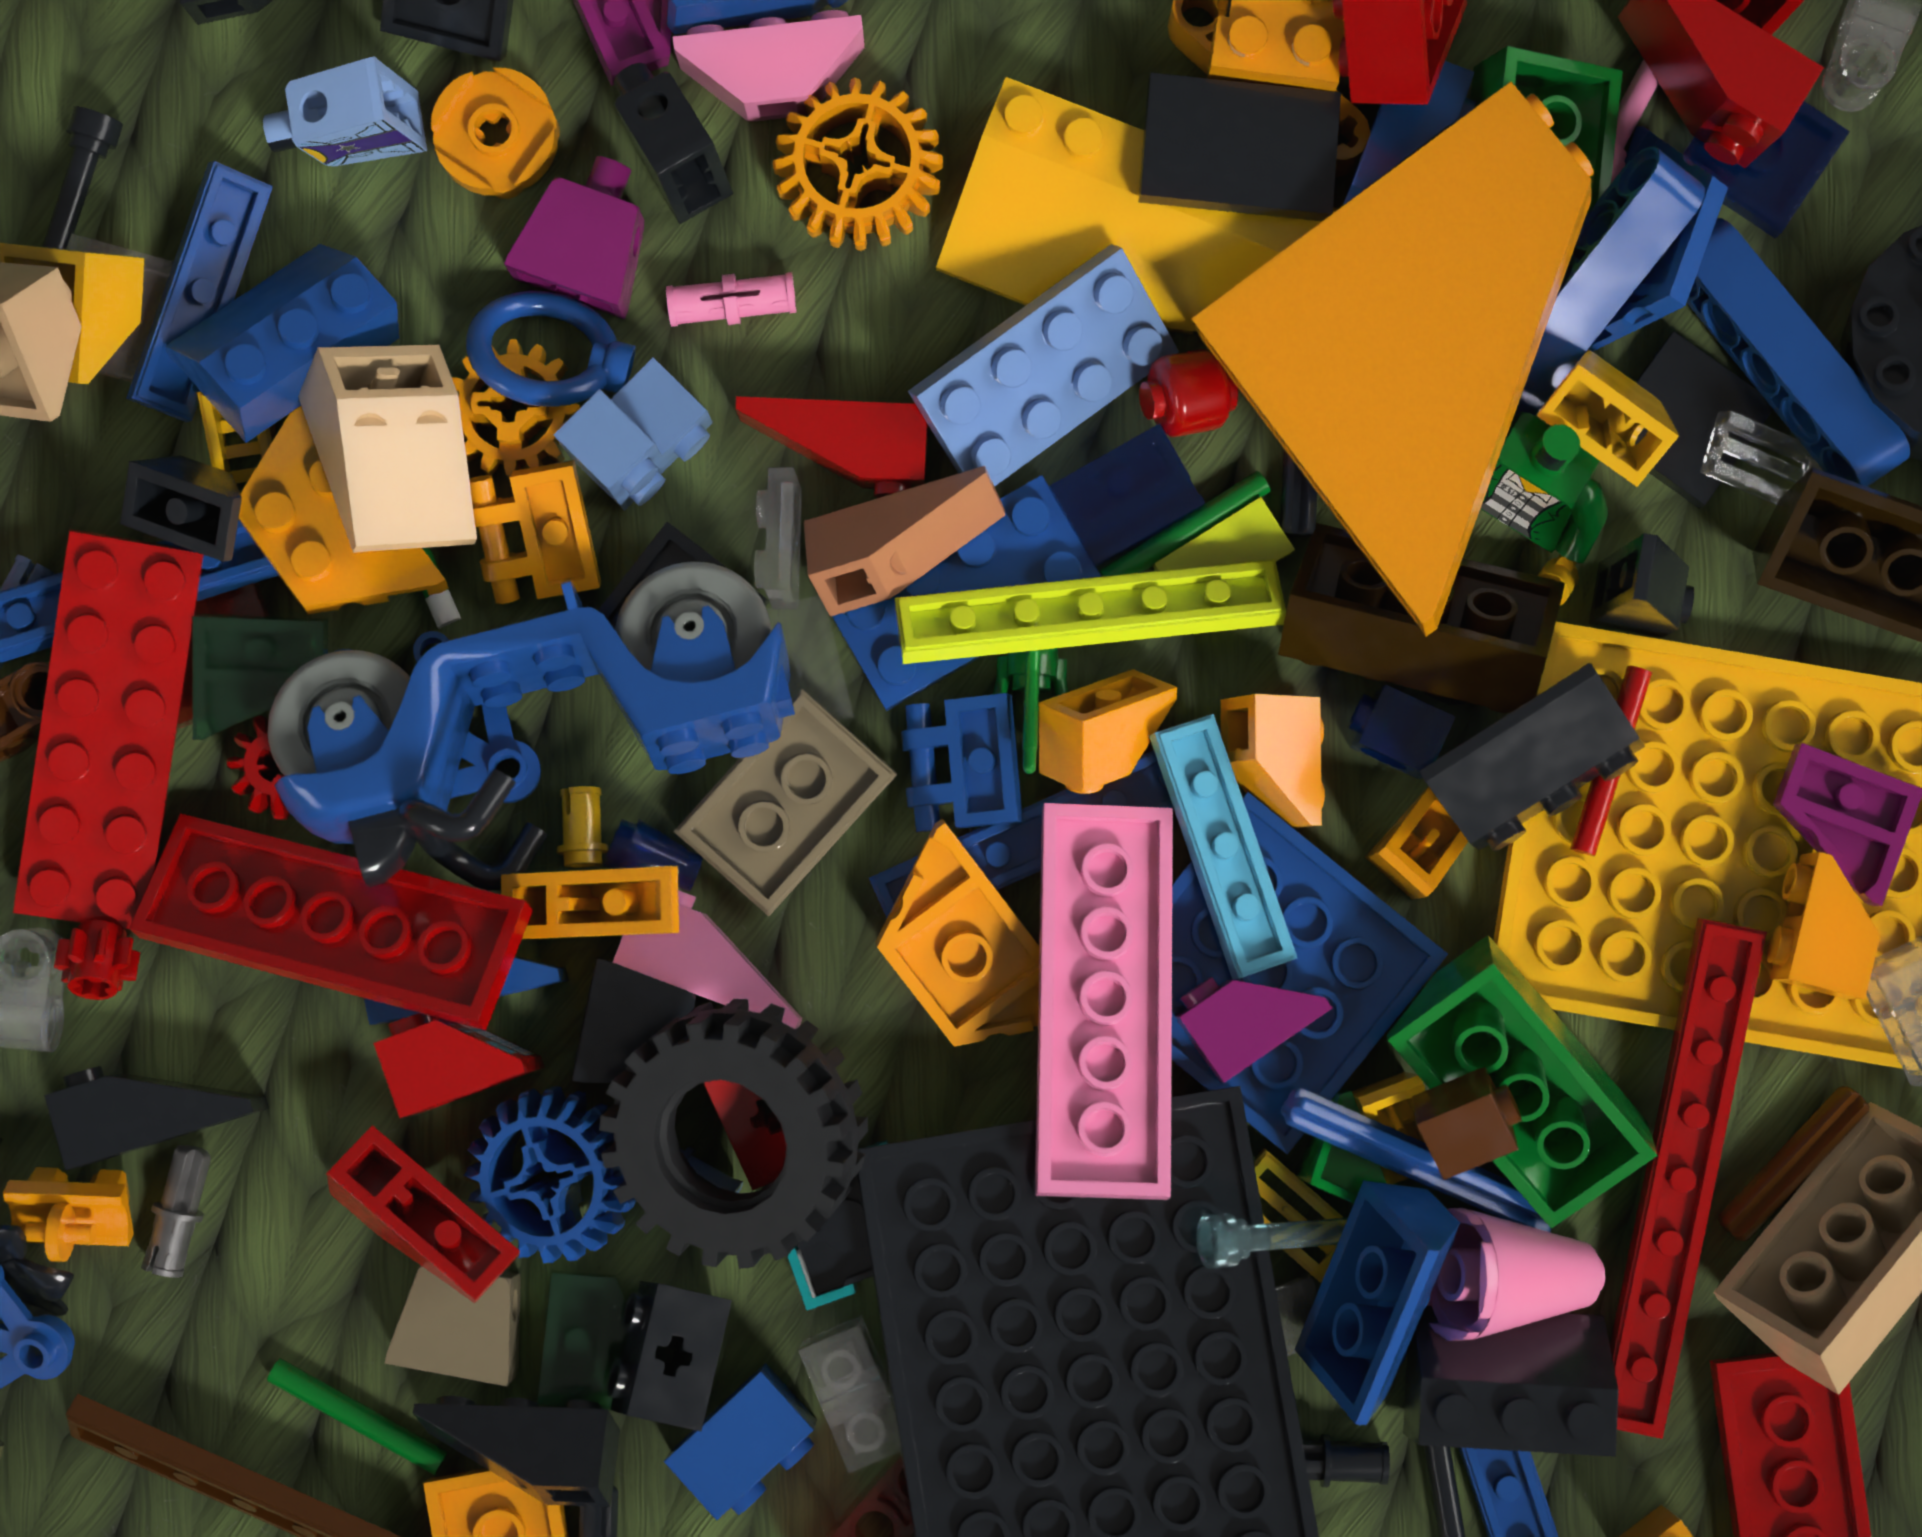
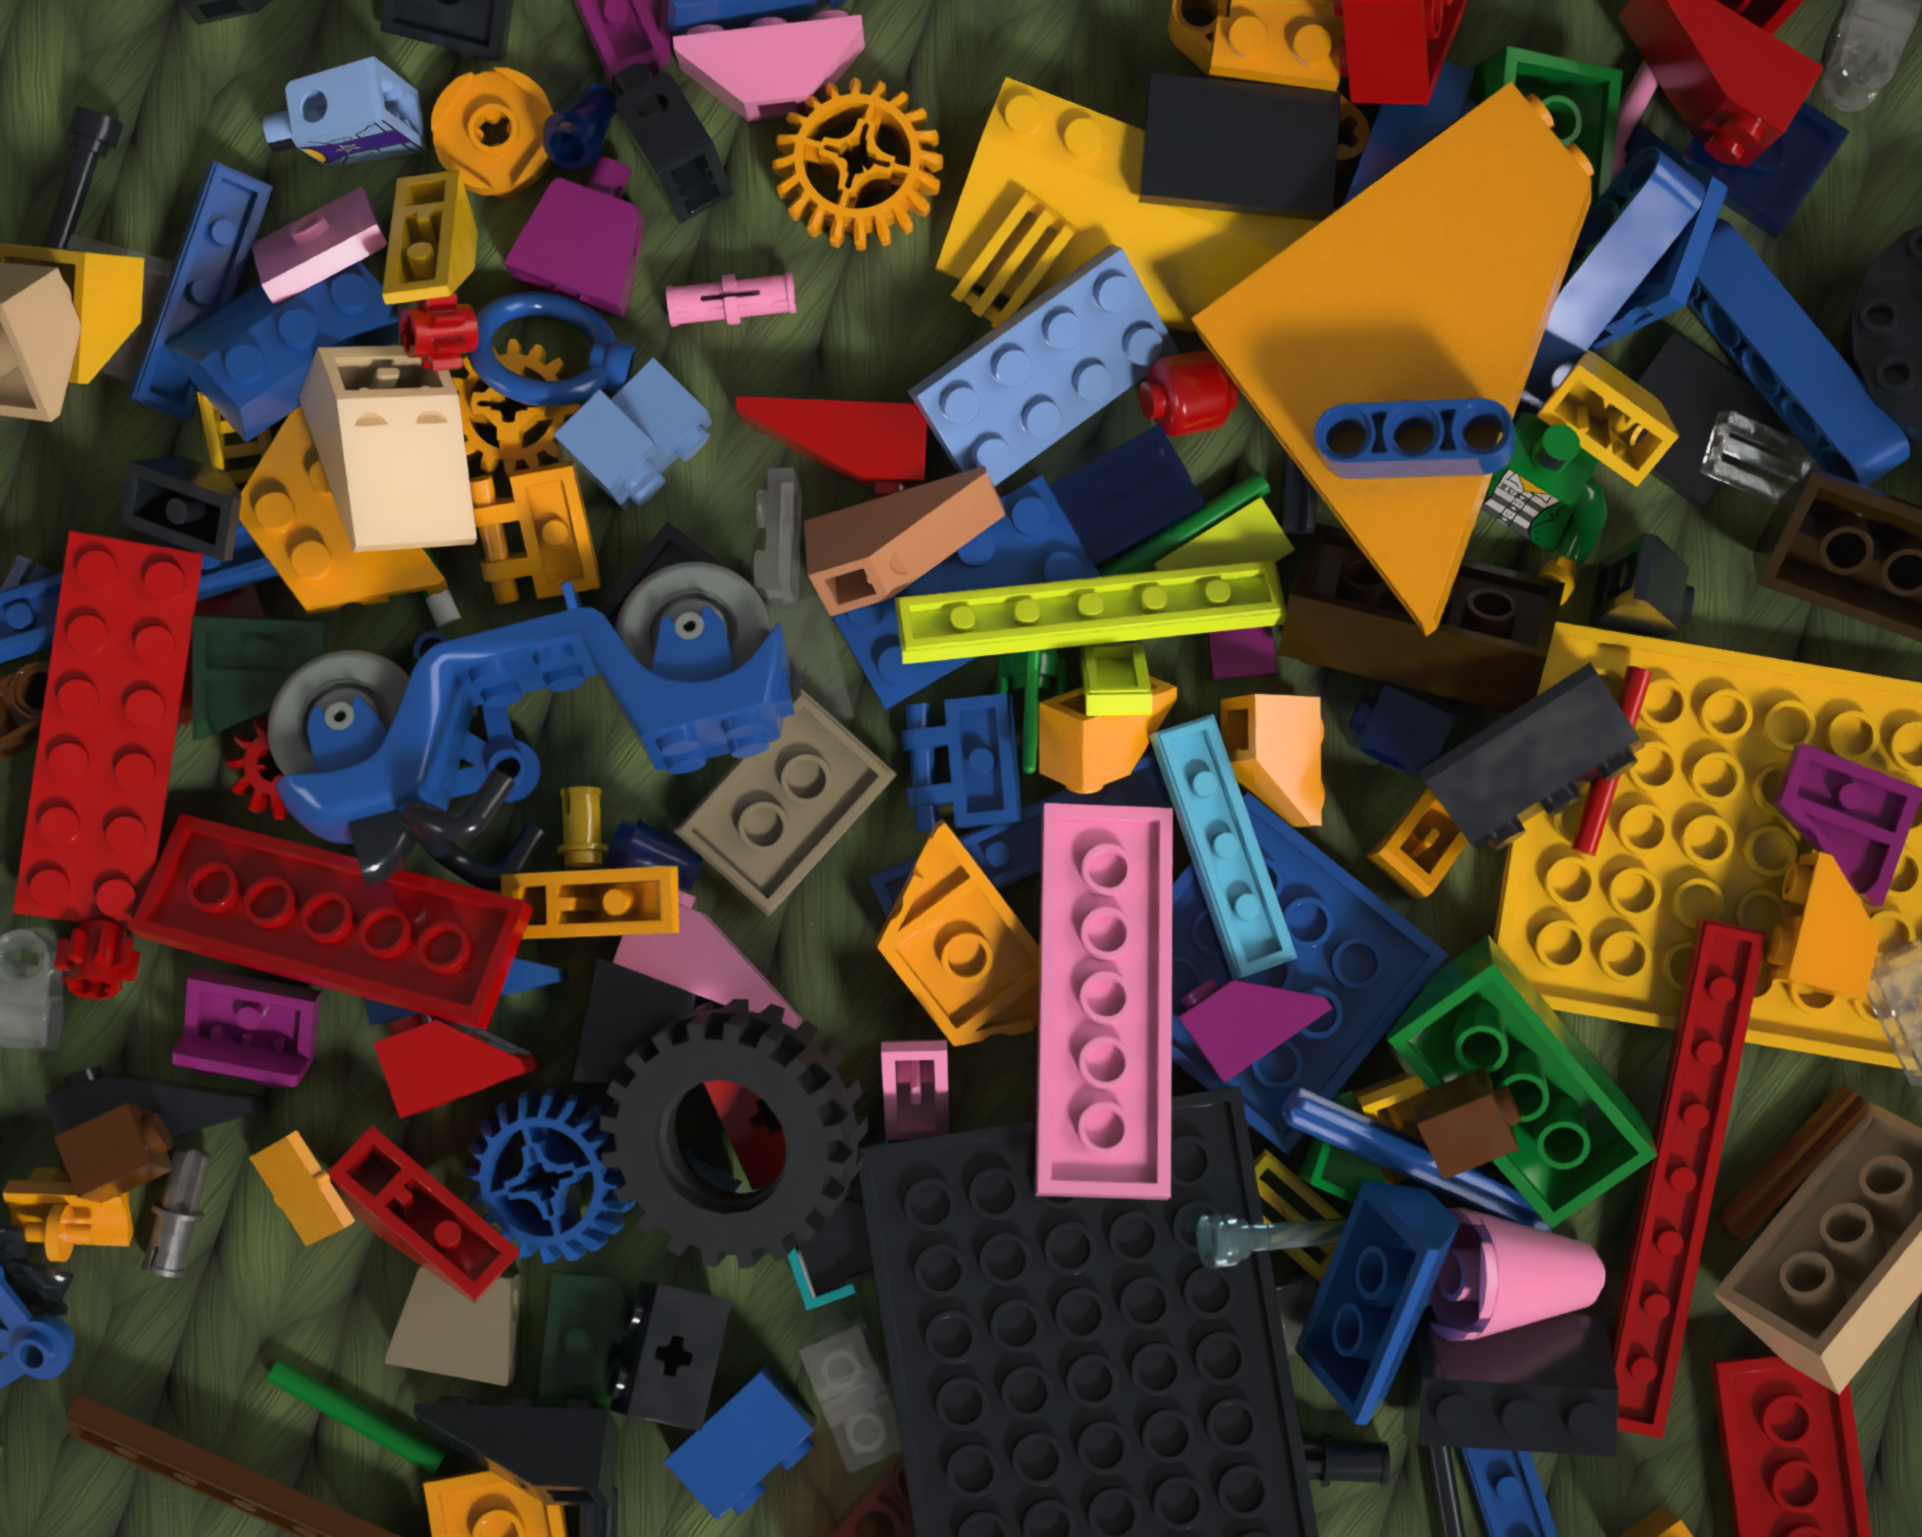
none -> reddish brown brick [54,1103,173,1203]
none -> magenta bracket [171,967,322,1088]
none -> light orange piece [249,1130,355,1246]
none -> bright pink plate [252,186,387,304]
none -> yellow slope [382,170,478,305]
none -> red gear [400,292,478,371]
none -> clear blue cone [543,84,617,170]
none -> bright pink slope [881,1039,950,1140]
none -> yellow tile [951,191,1078,328]
none -> neon yellow tile [1080,643,1152,716]
none -> magenta tile [1207,626,1277,681]
none -> blue beam [1314,398,1515,479]

